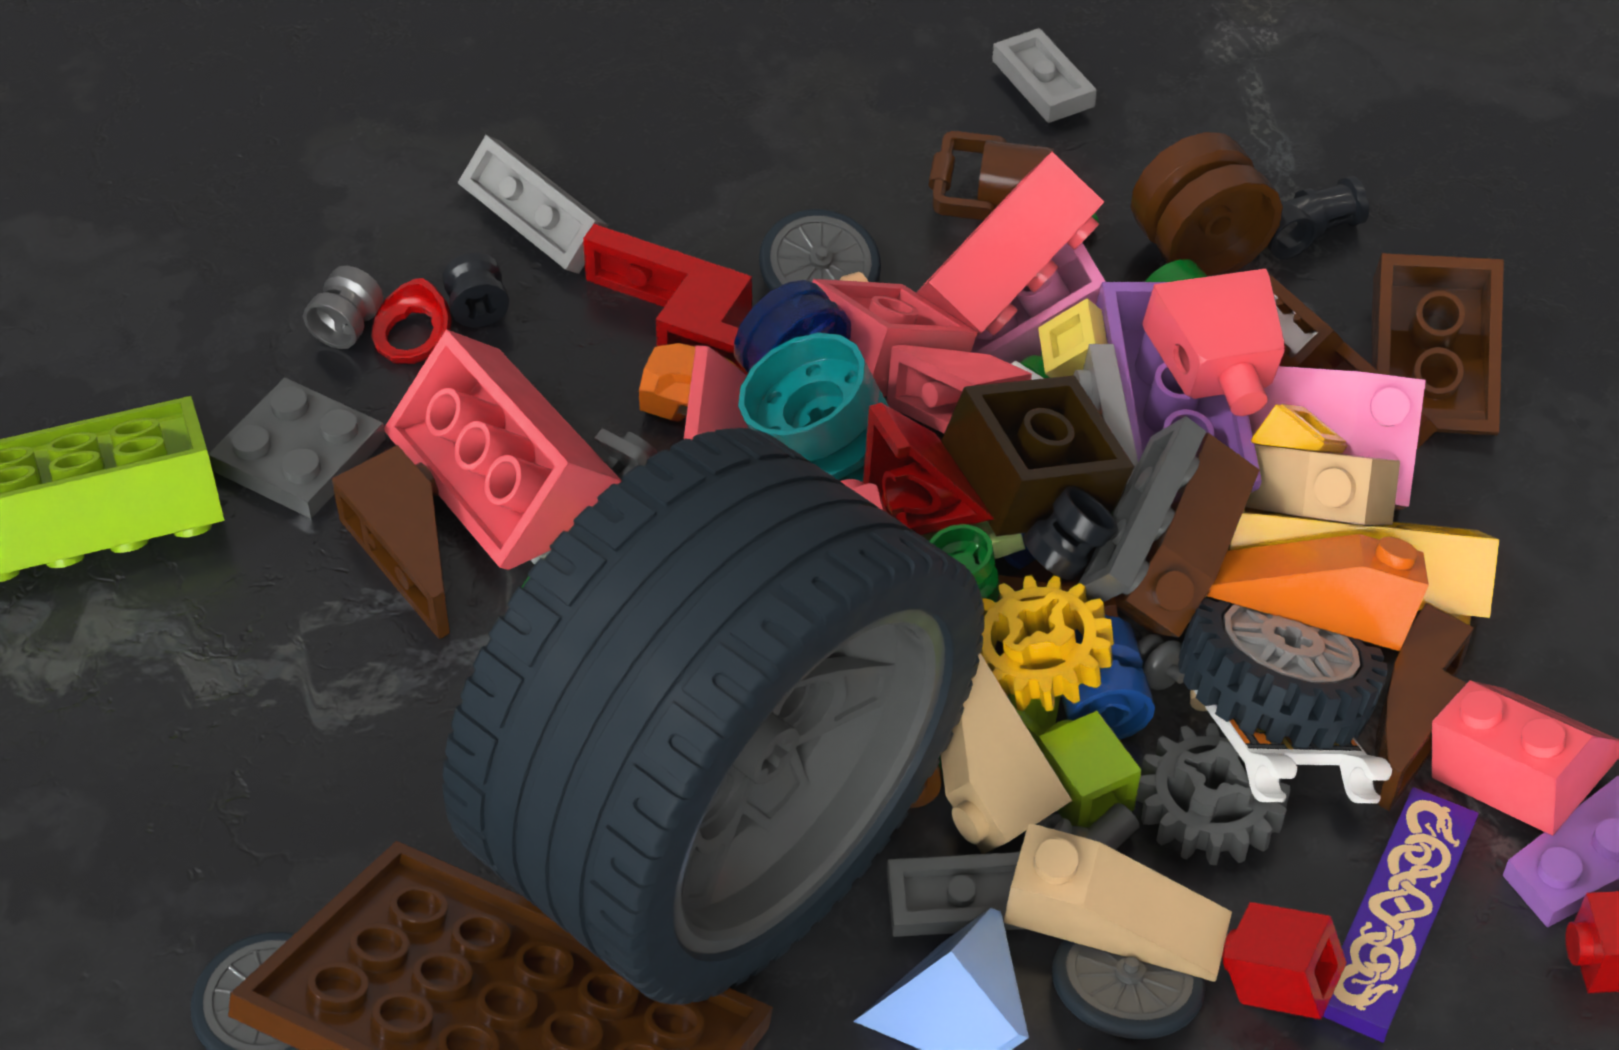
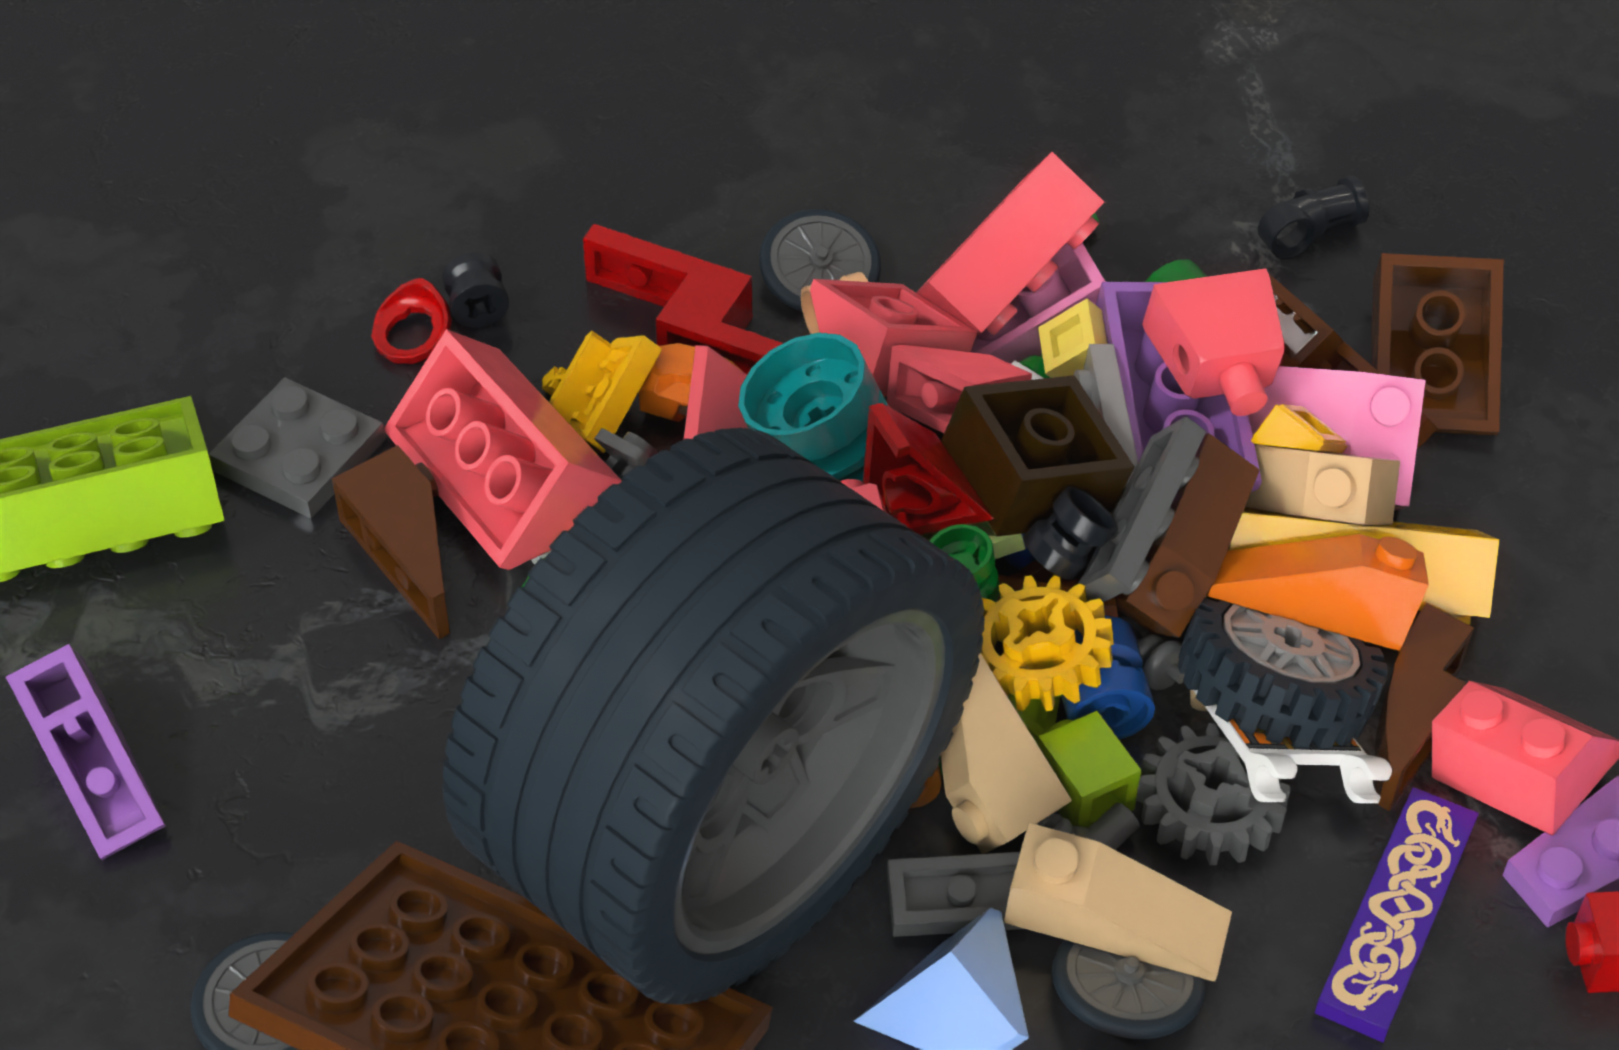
flat silver wheel [303,265,384,349] -> none
light grey plate [458,135,608,274] -> none
clear blue wheel [734,280,851,373] -> none
reddish brown piece [928,131,1054,220] -> none
light grey plate [992,28,1097,123] -> none
reddish brown wheel [1130,132,1283,277] -> none
red brick [1222,902,1347,1020] -> none
none -> medium lavender slope [6,644,166,860]
none -> yellow slope [542,330,662,453]

